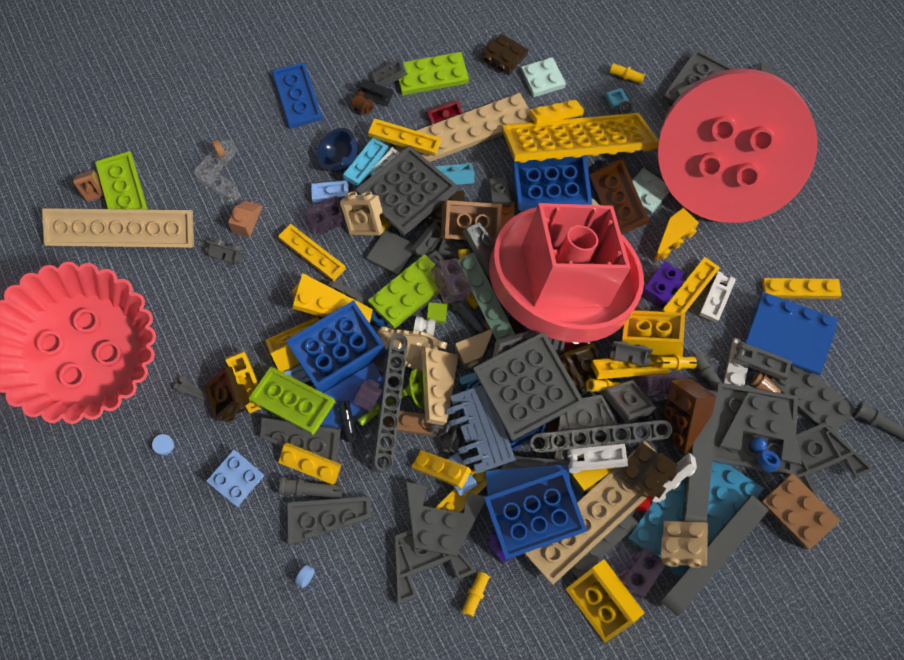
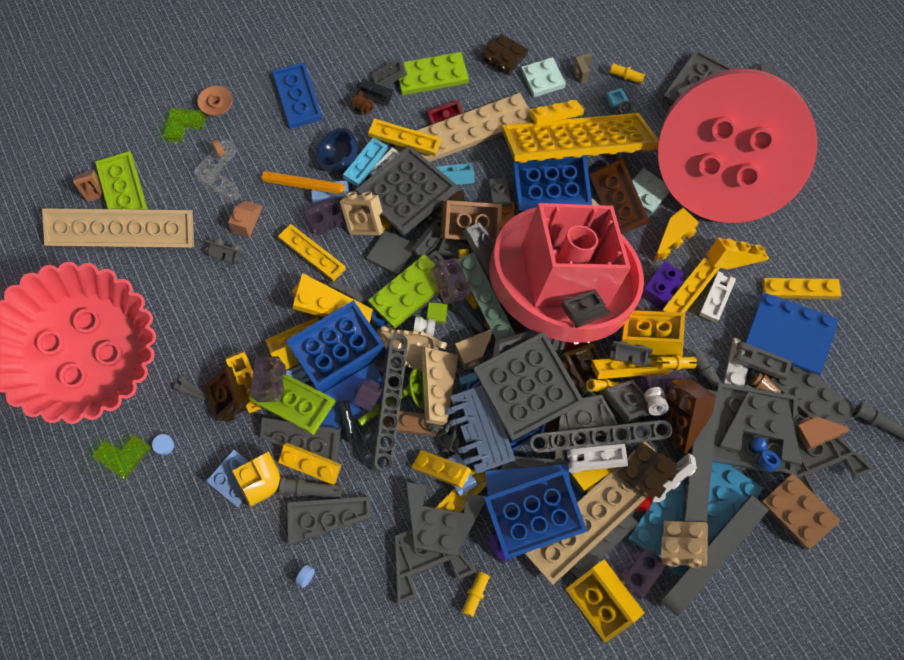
none -> clear neon green plate [92,435,152,480]
none -> clear neon green plate [163,108,207,143]
none -> nougat dish [197,86,233,116]
none -> yellow brick [232,451,280,508]
none -> brick [250,356,286,402]
none -> light orange axle [261,171,345,194]
none -> pearl dark grey plate [560,289,611,328]
none -> dark tan bracket [574,53,592,84]
none -> white wheel [644,387,669,416]
none -> yellow slope [706,238,769,269]
none -> nougat slope [796,417,849,451]

